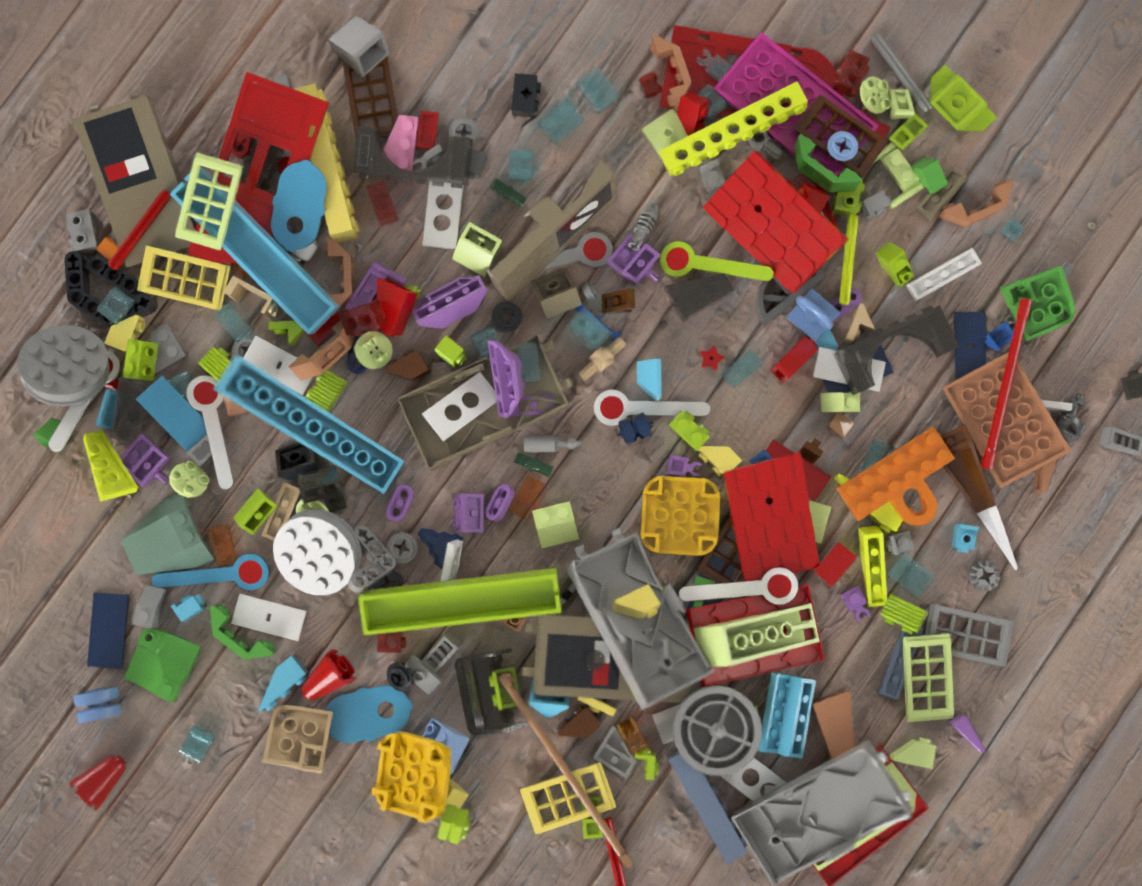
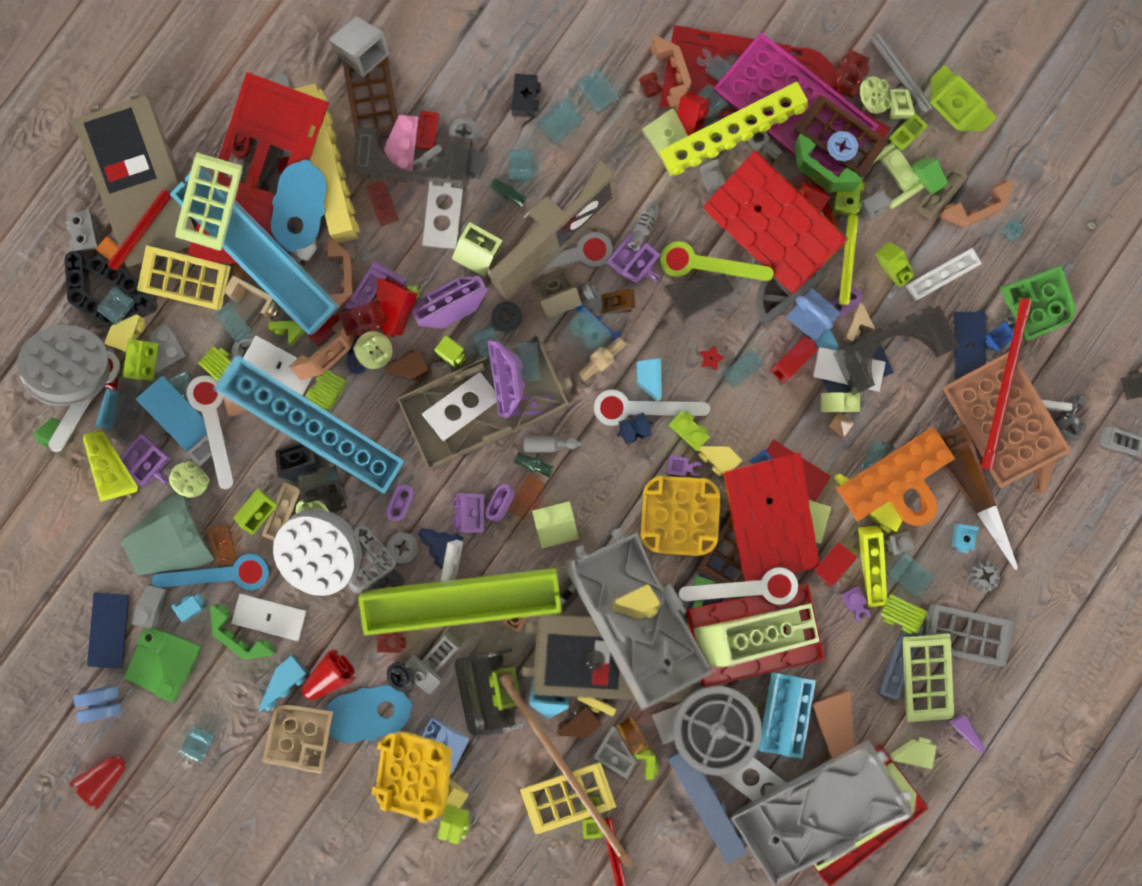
reddish brown tile [798,439,823,464] -> none

